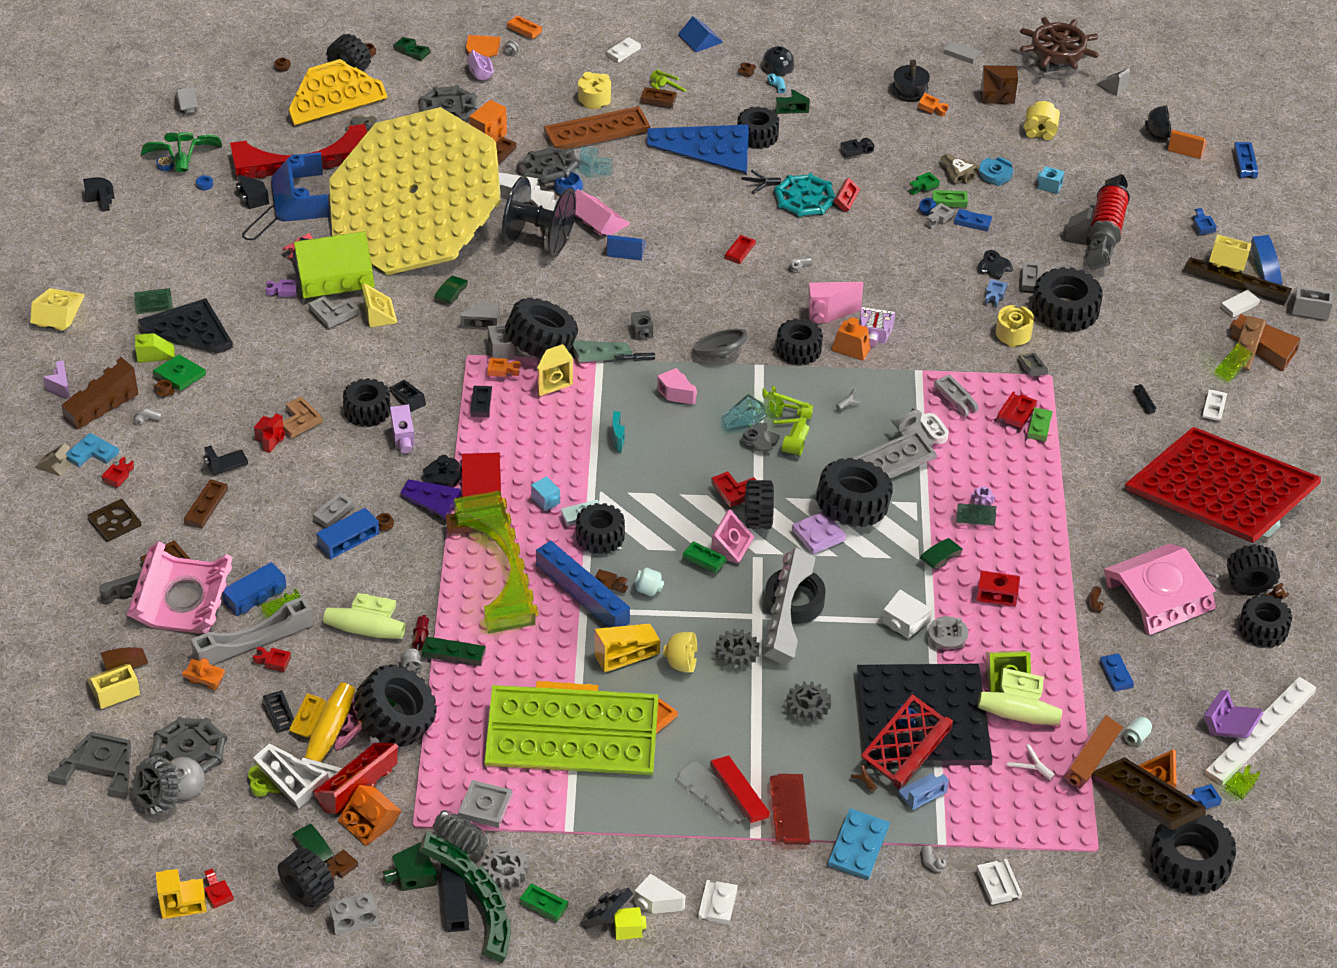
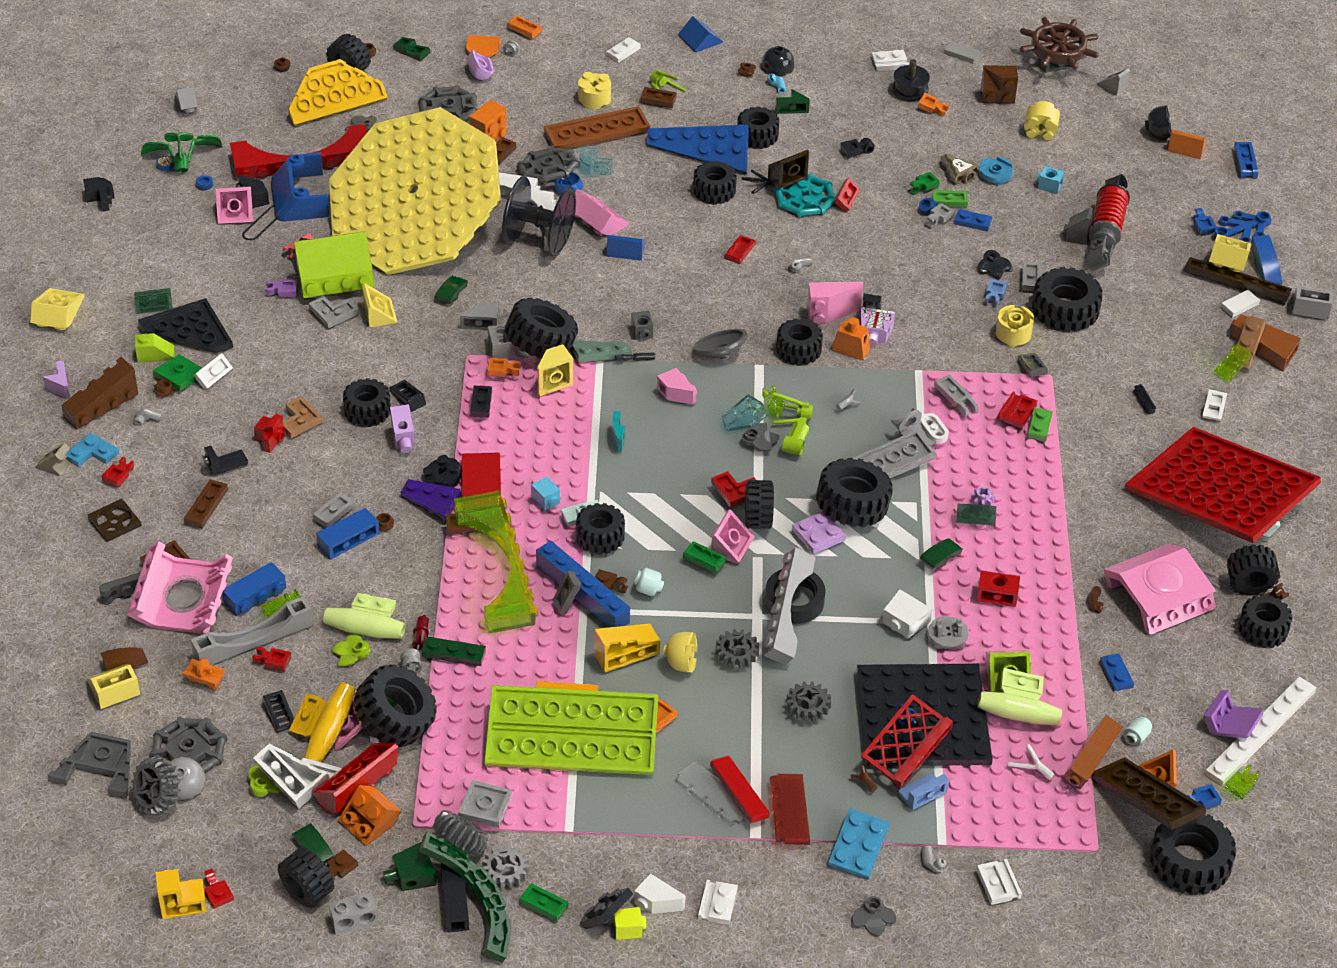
none -> white plate [193,353,233,390]
none -> bright pink slope [216,187,253,224]
none -> lime plate [331,635,371,667]
none -> dark grey plate [553,571,581,614]
none -> black tyre [693,161,737,204]
none -> dark brown slope [768,150,809,189]
none -> dark grey plate [852,896,896,937]
none -> black plate [863,293,882,310]
none -> white plate [871,50,909,71]
none -> blue plant [1214,211,1272,243]

